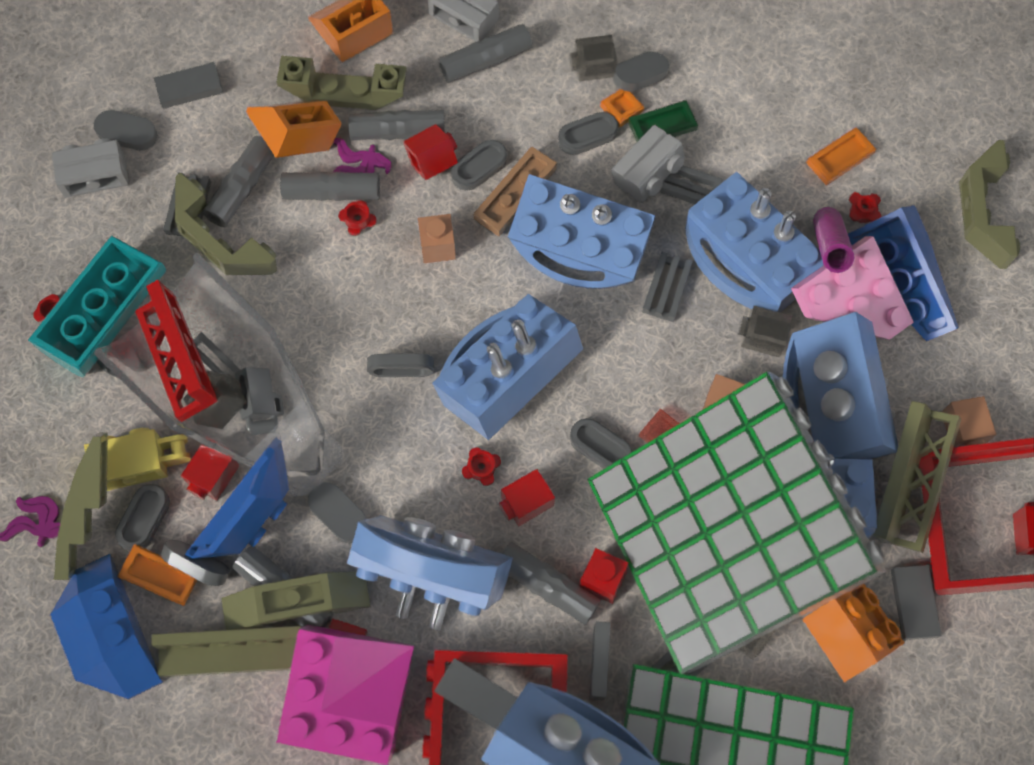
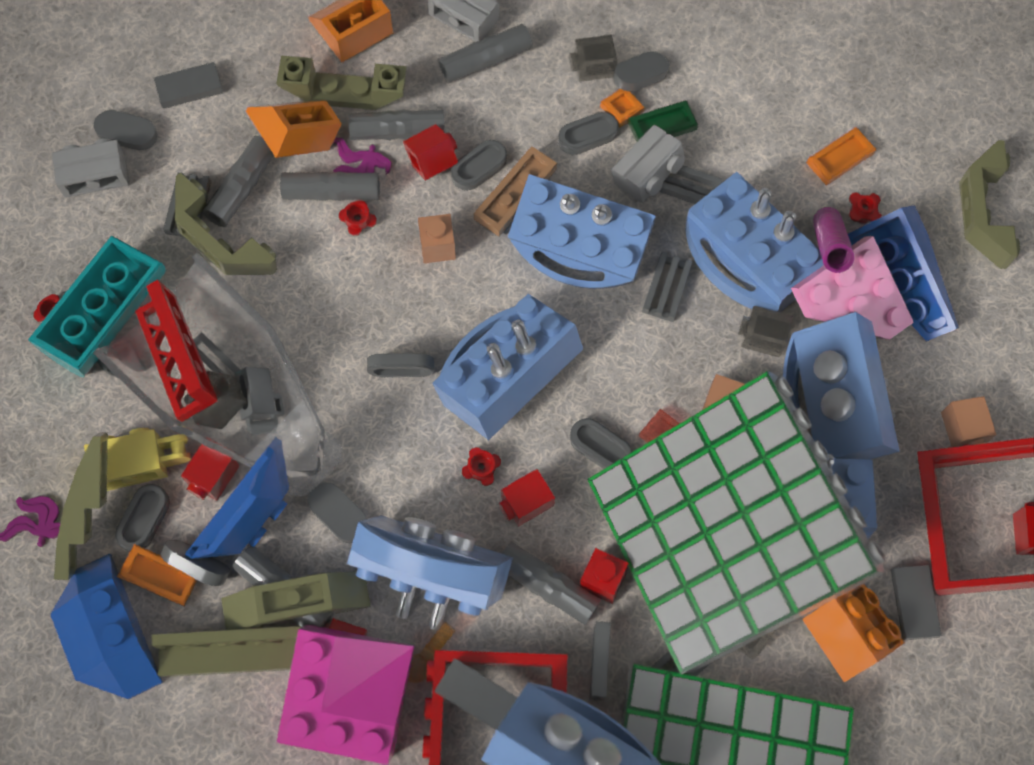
olive fence [872,401,962,553] -> none
none -> clear orange bar [408,622,456,683]

